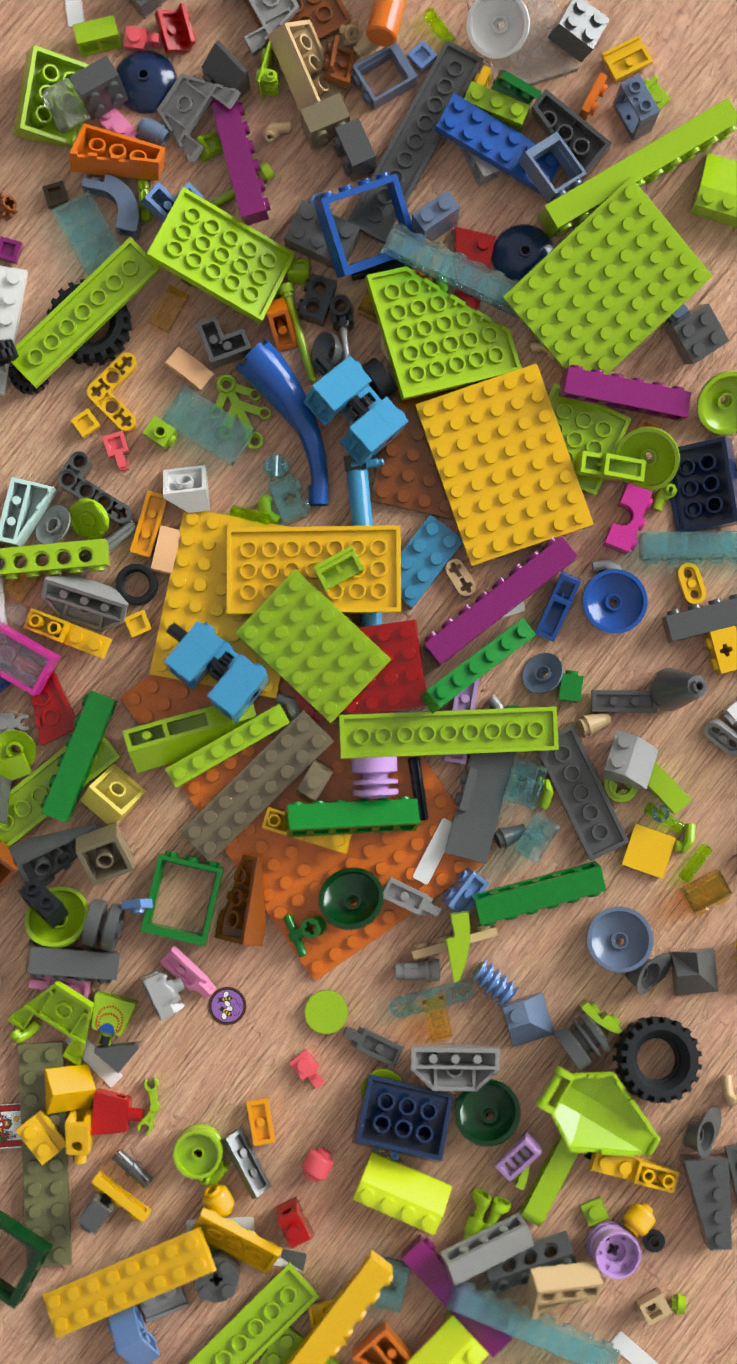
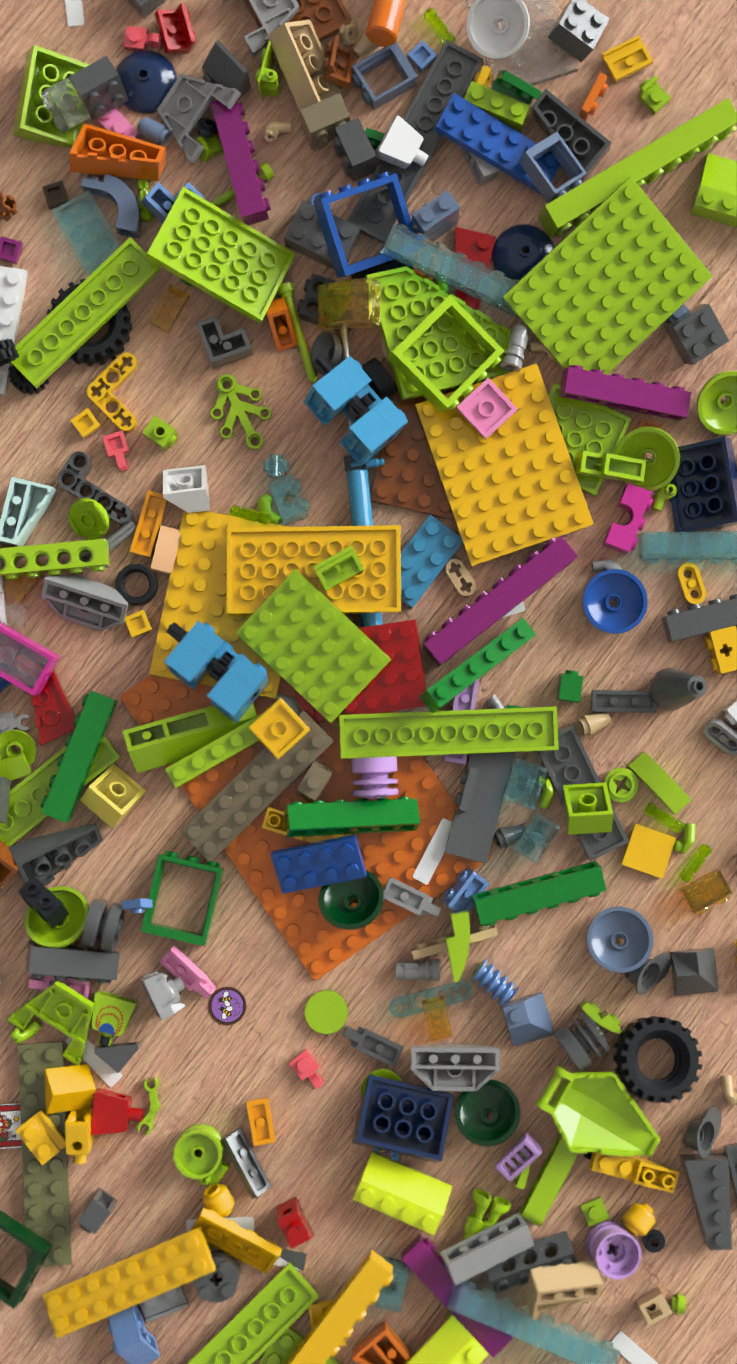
yellow slope [23,608,112,659] -> none
light grey dish [36,505,71,544] -> none
lime hinge [73,15,122,57] -> none
dark tan brick [75,822,134,885] -> none
yellow plate [91,1170,151,1223] -> none
dark grey pin [112,1148,153,1189] -> none
clear light blue plate [162,385,255,466] -> none
light nougat slope [165,346,214,391] -> none
dark orange wedge [215,854,266,946] -> none
blue brick [236,339,328,506] -> none
green piece [283,914,327,957] -> none
lime slope [288,259,310,285] -> none
coral head [302,1147,334,1182] -> none
black axle [408,757,429,821] -> none
sand blue dish [522,653,563,694] -> none
blue slope [535,571,581,642] -> none
light grey slope [604,730,659,790] -> none
sand blue window [613,74,660,141] -> none
clear light blue hinge [652,804,670,822] -> none
none -> black plate [197,118,218,138]
none -> yellow tile [248,697,310,759]
none -> blue plate [270,834,367,894]
none -> clear yellow slope [318,278,381,330]
none -> green plate [365,127,385,150]
none -> white torso [375,115,429,169]
none -> lime window [387,295,504,414]
none -> bright pink plate [456,378,518,440]
none -> light grey axle [500,325,530,372]
none -> lime slope [563,782,613,835]

